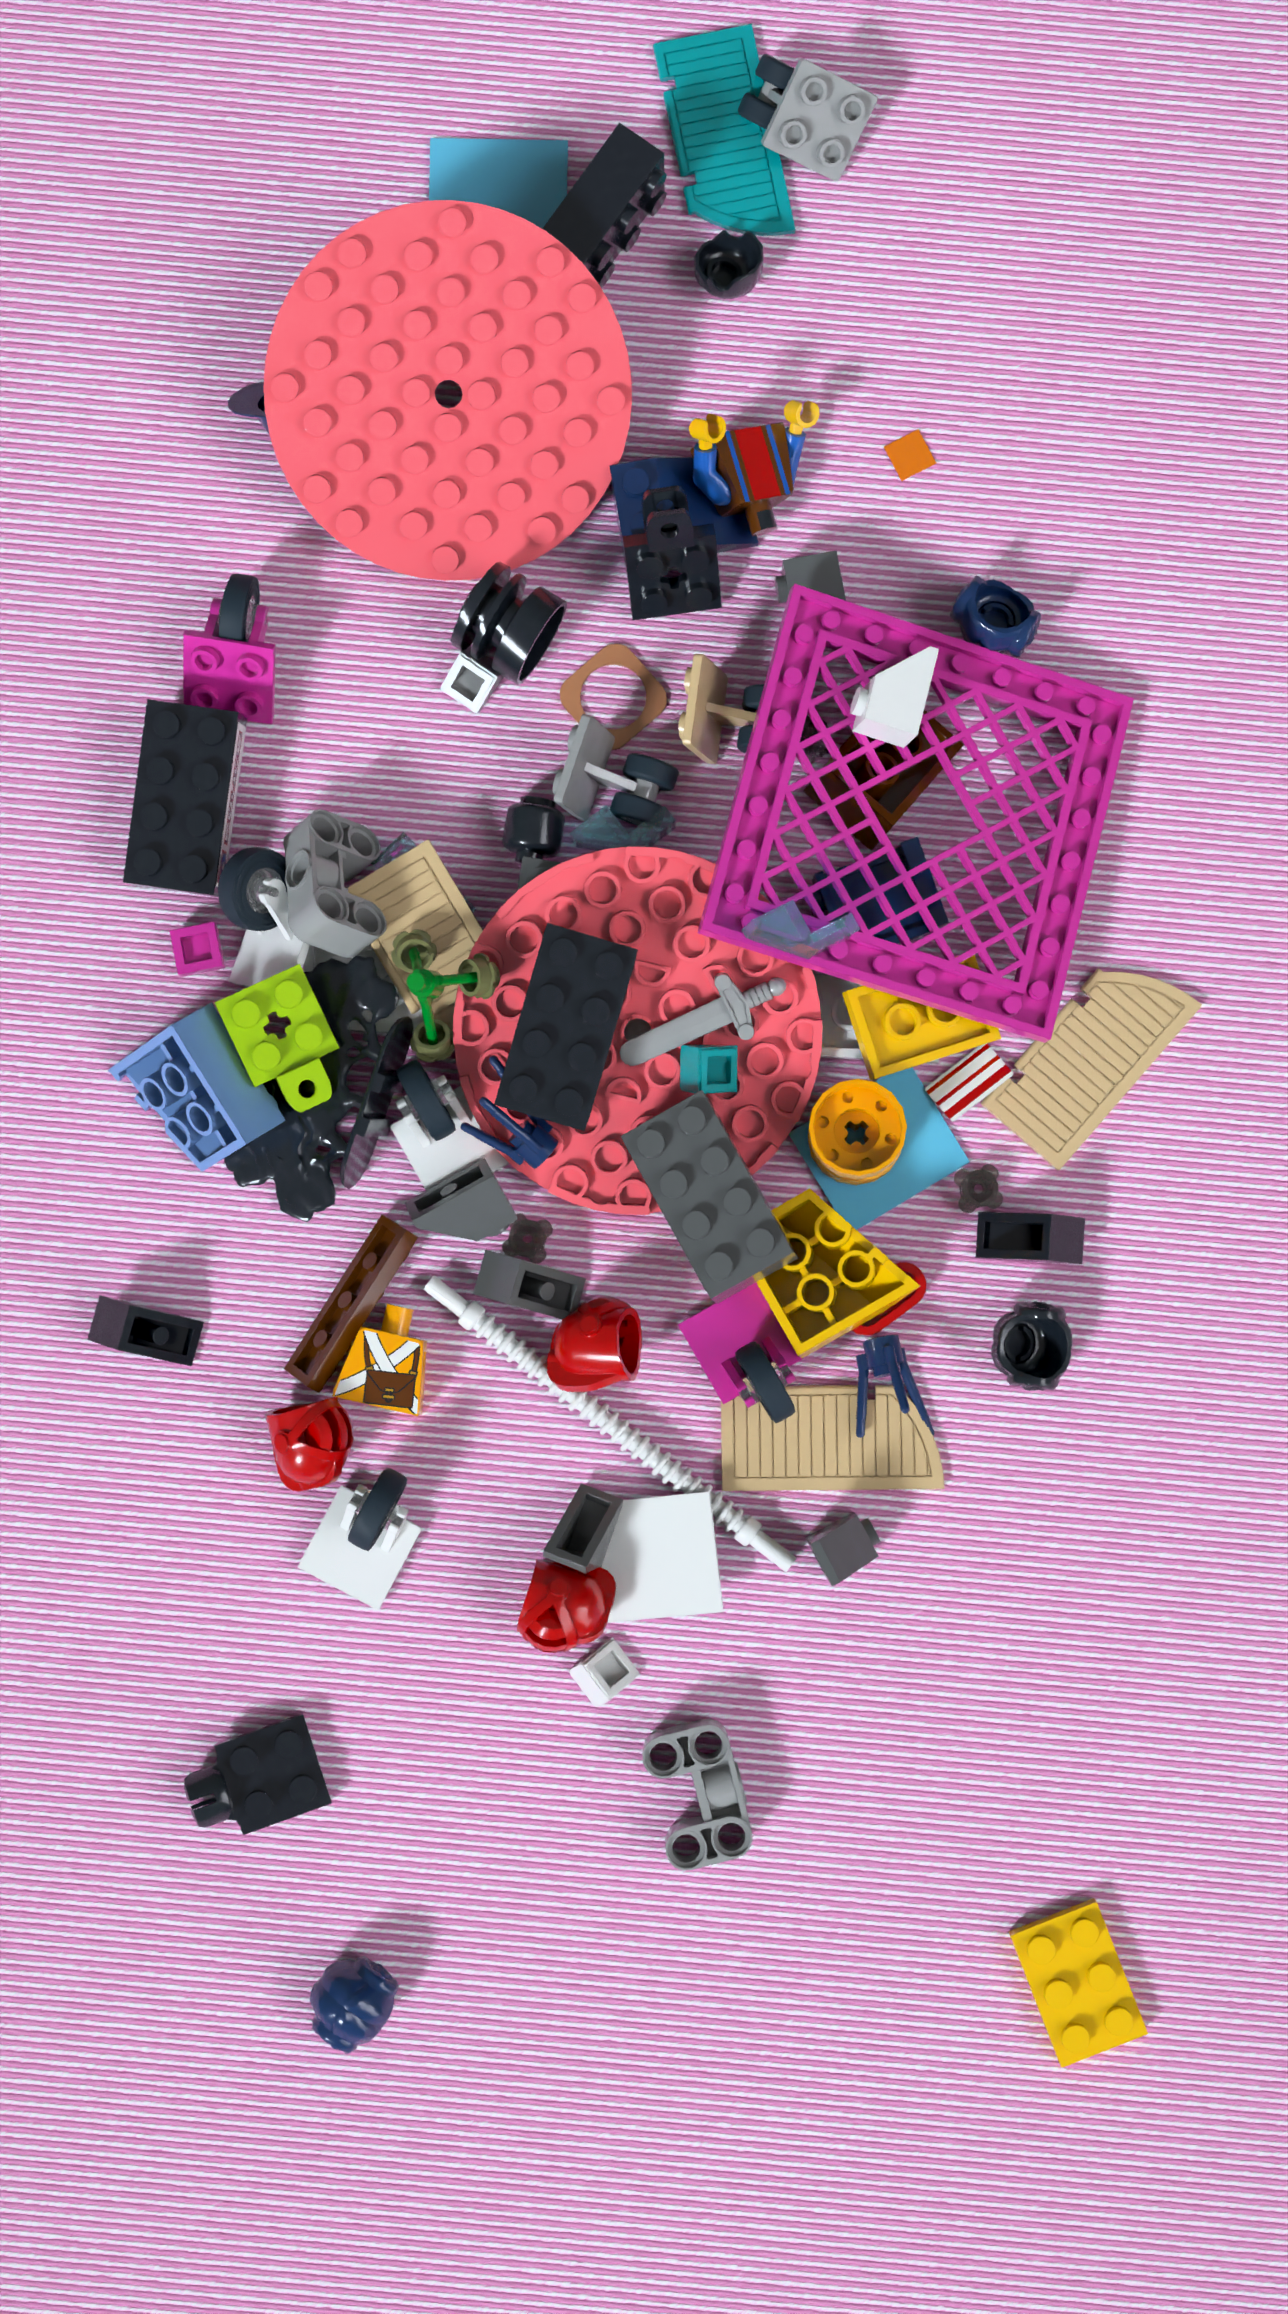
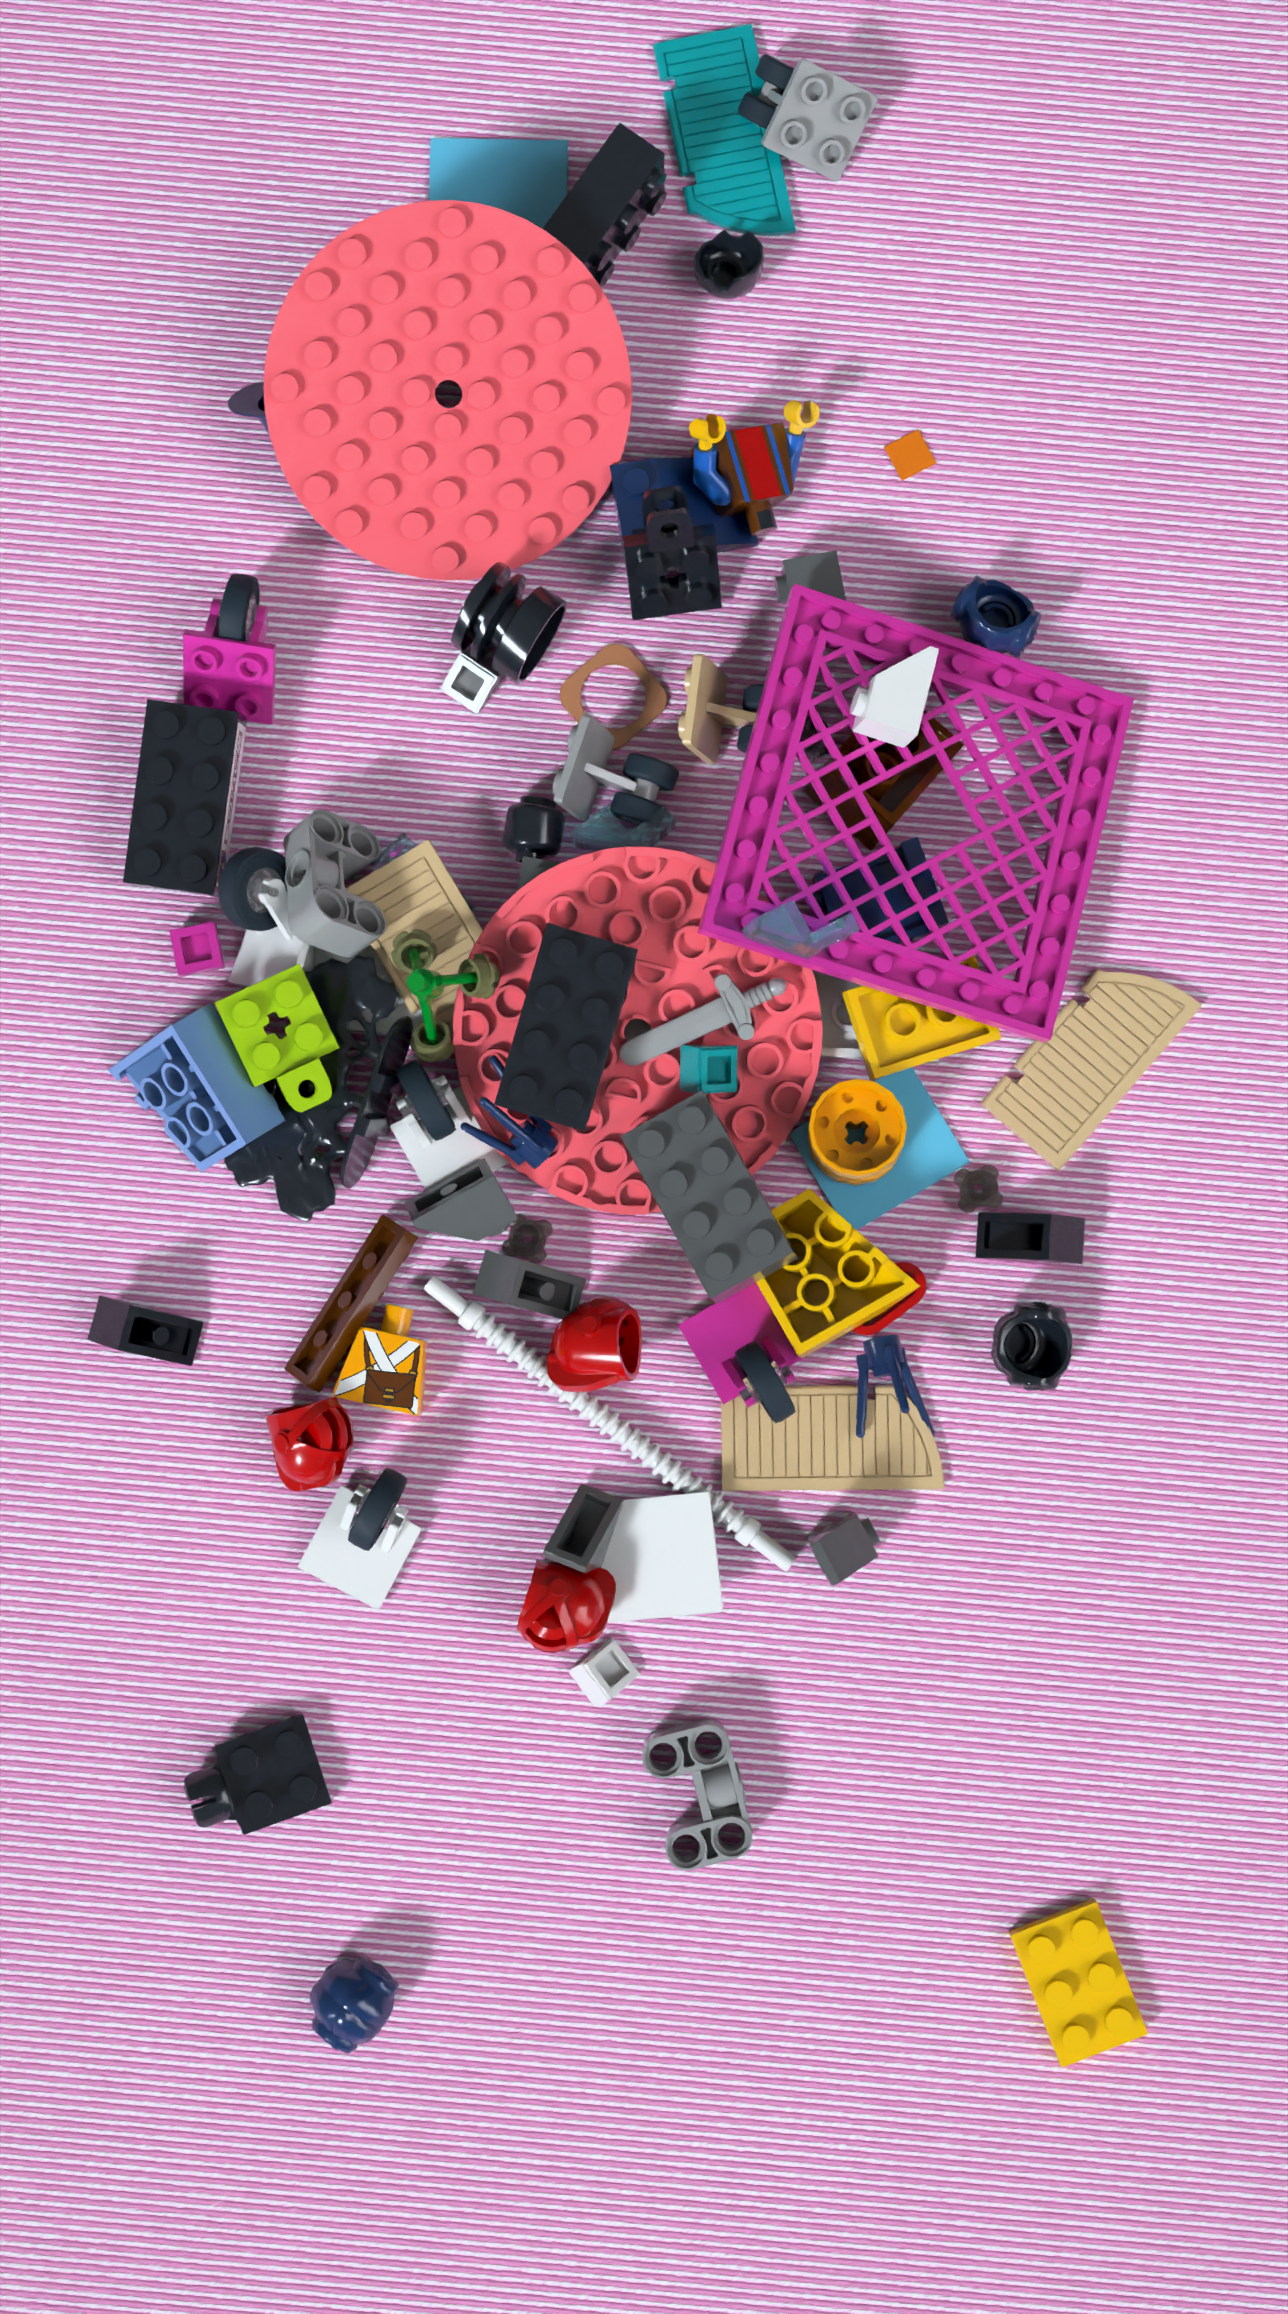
sticker [925,1043,1014,1122] -> none

